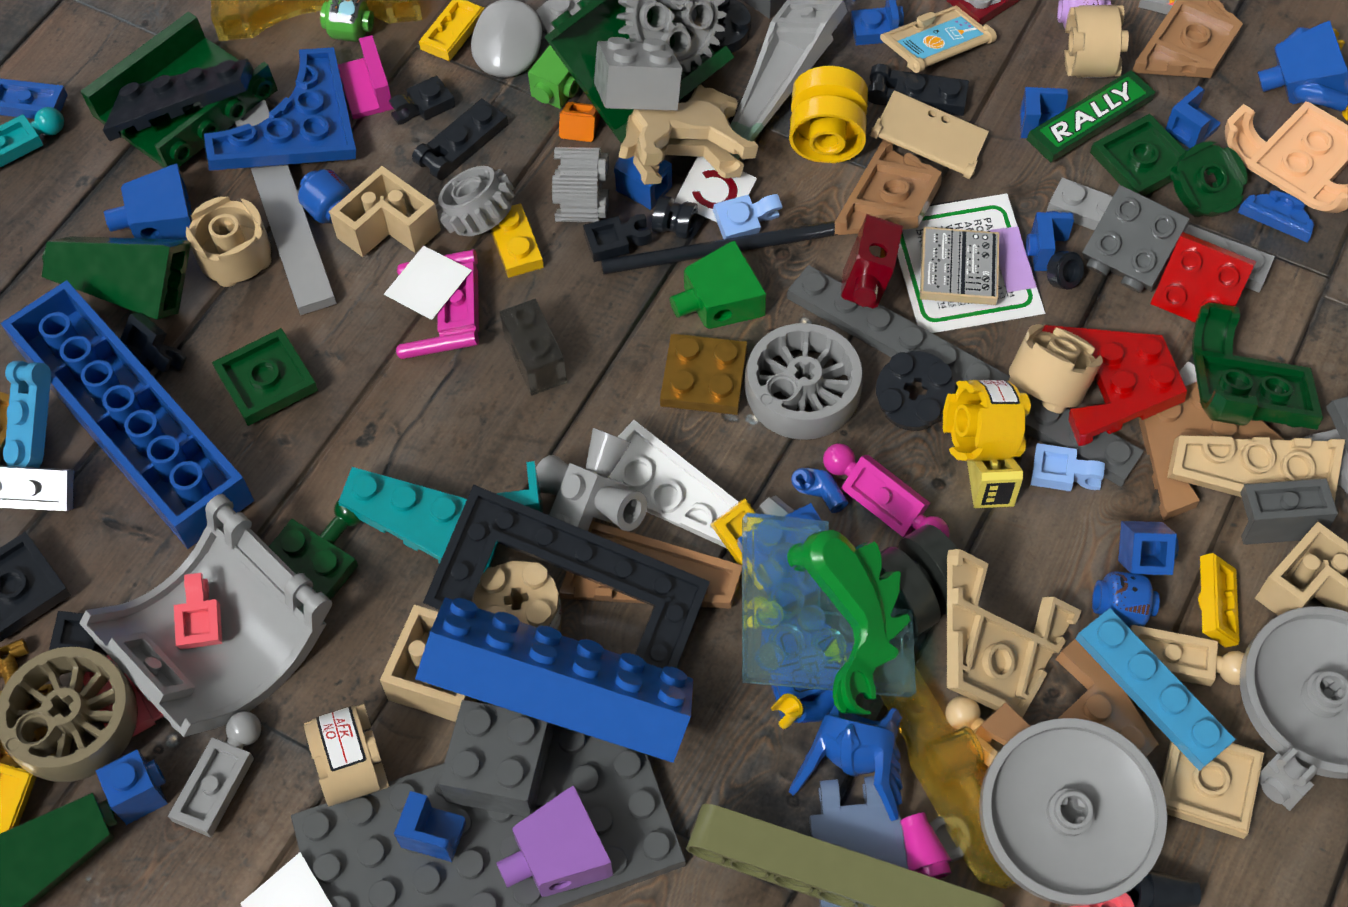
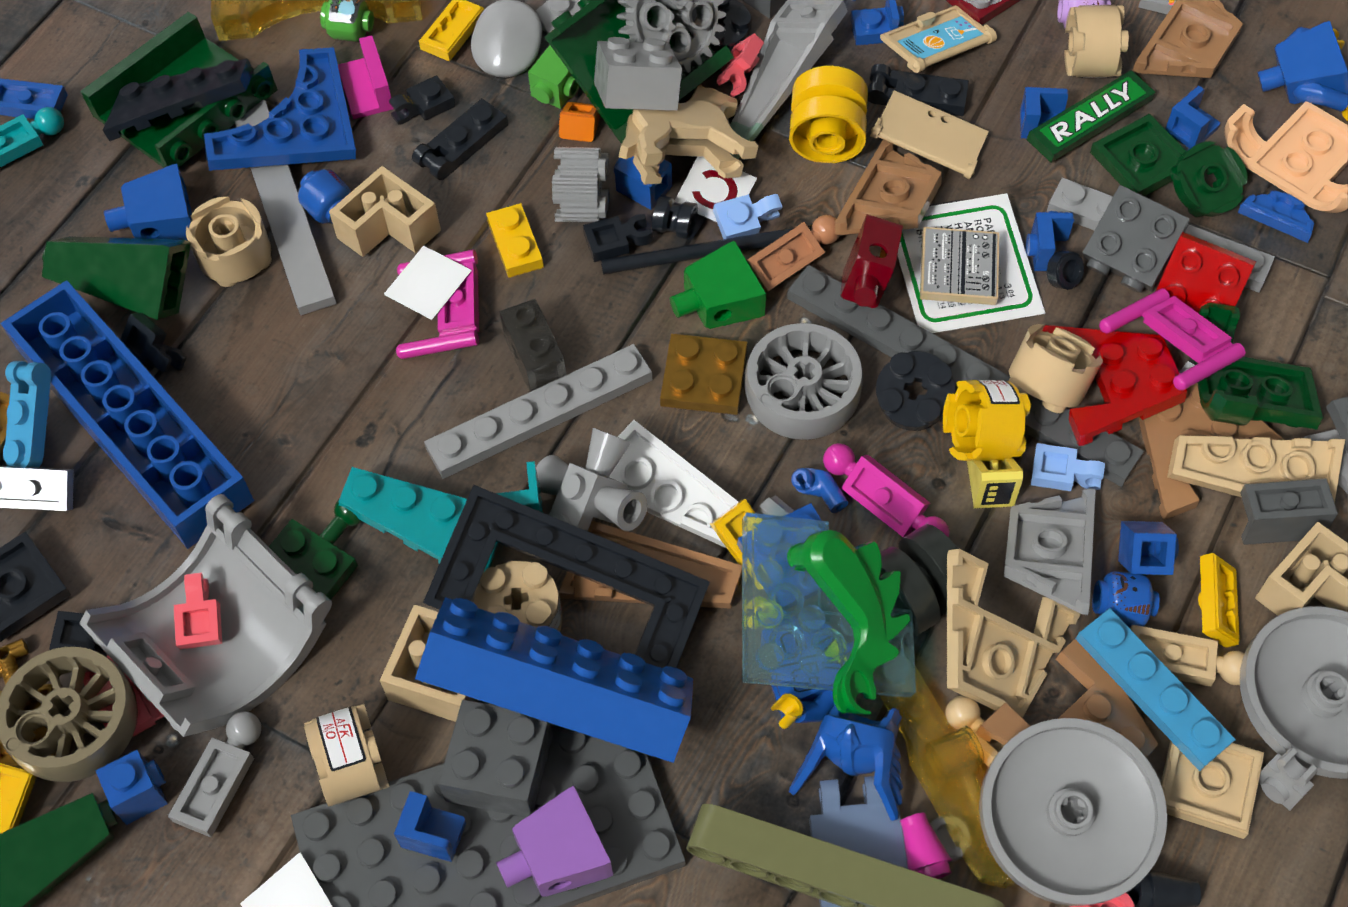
dark green plate [212,328,318,426] -> none
light grey gear [436,166,515,236] -> none
lavender sticker [990,226,1037,293] -> none
none -> light grey plate [424,344,652,479]
none -> coral plate [717,33,764,97]
none -> nougat plate [746,215,840,293]
none -> light grey wing [1004,488,1096,615]
none -> dark pink plate [1099,288,1246,391]

